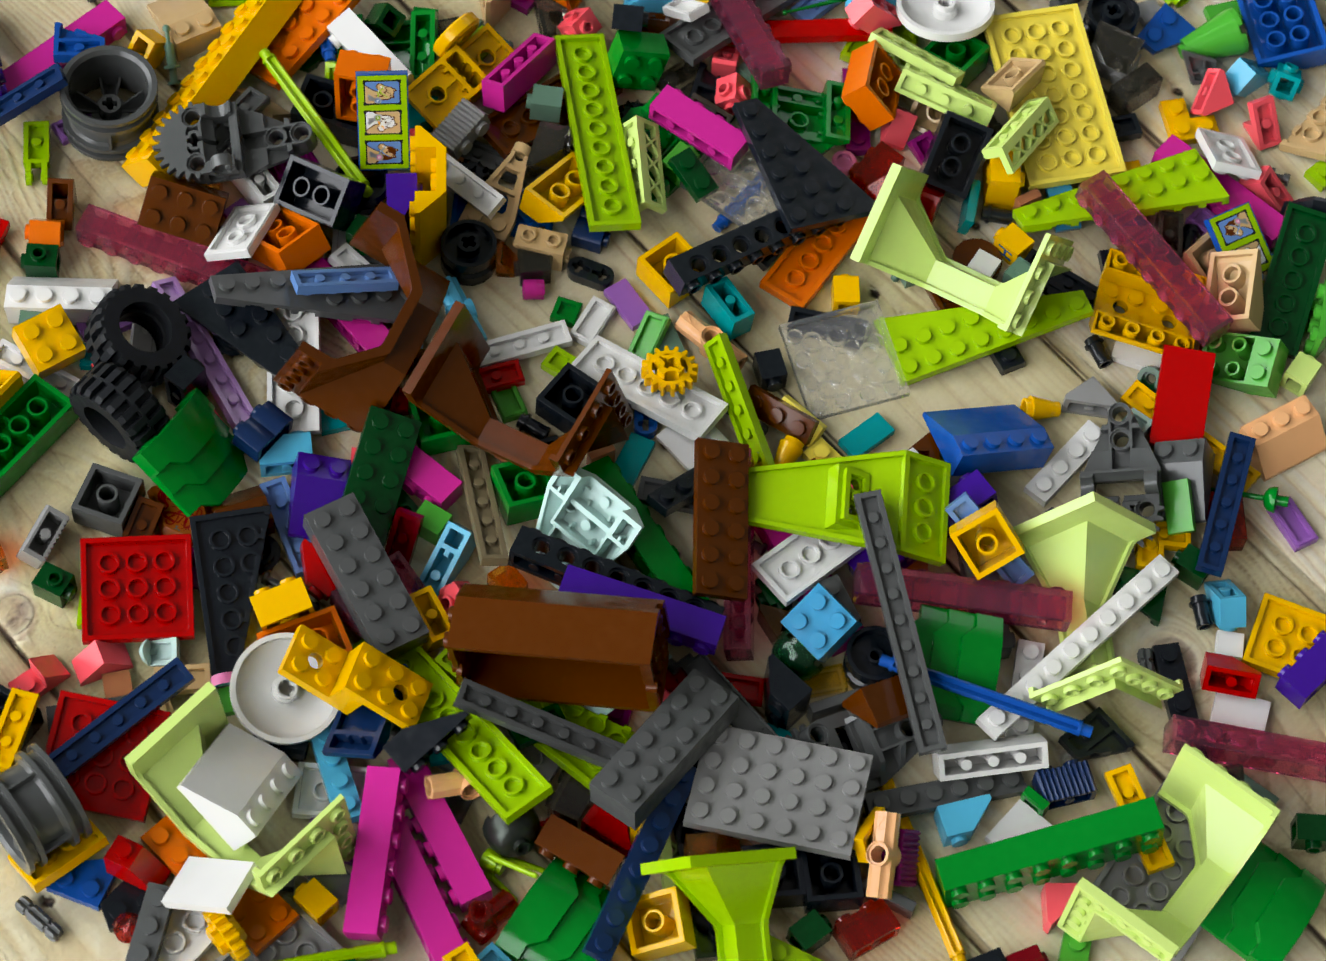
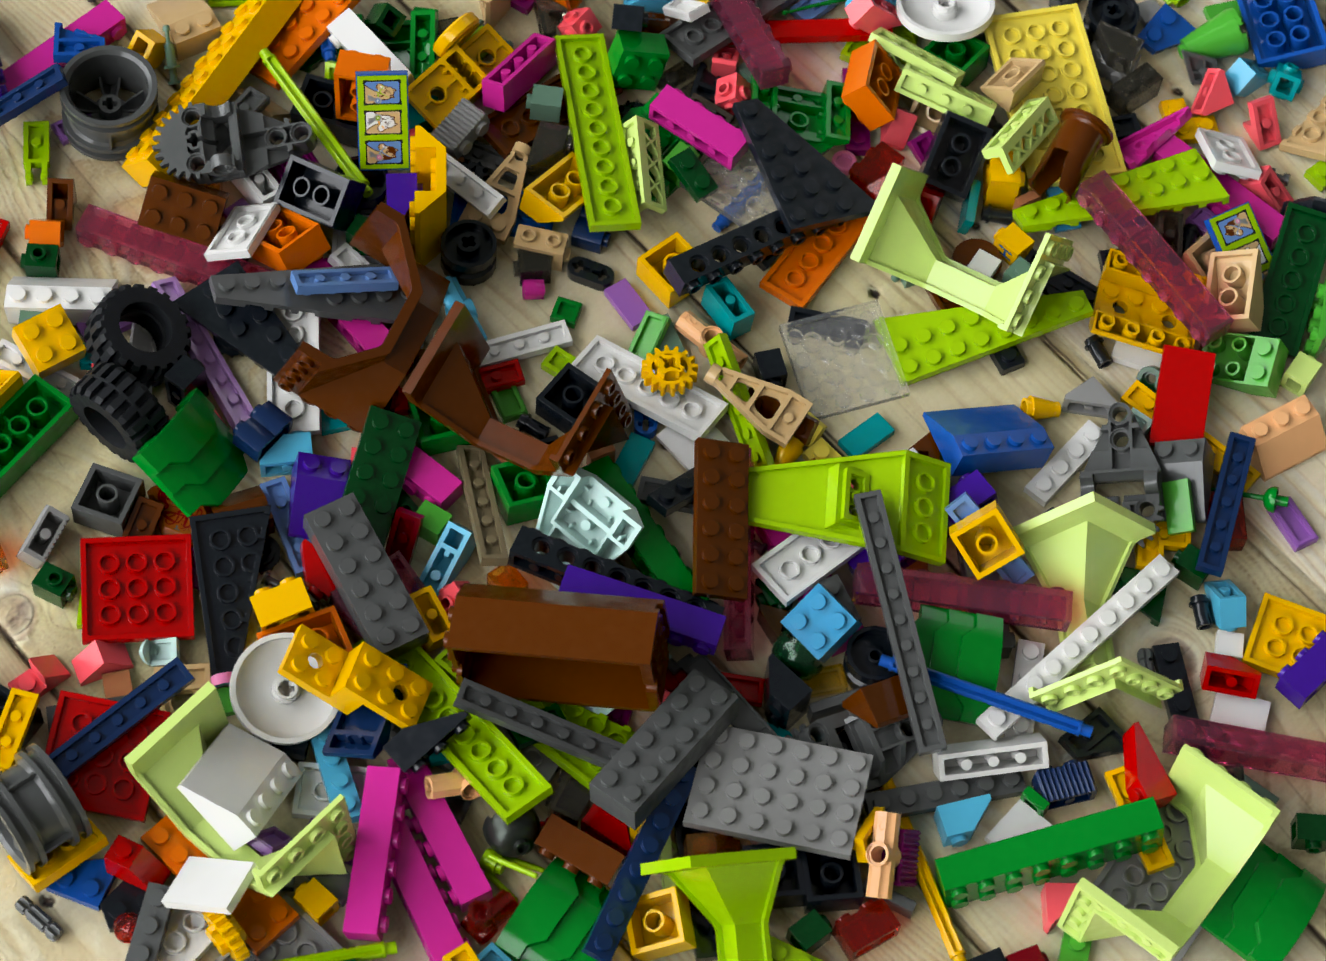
clear orange slope [496,241,517,278] -> none
white tile [570,296,616,347] -> none
yellow brick [831,274,860,316] -> none
none -> medium lavender tile [247,826,293,856]
none -> tan plate [703,363,813,448]
none -> reddish brown piece [1028,108,1113,204]
none -> dark pink wing [1118,106,1192,170]
none -> red slope [1122,722,1177,809]

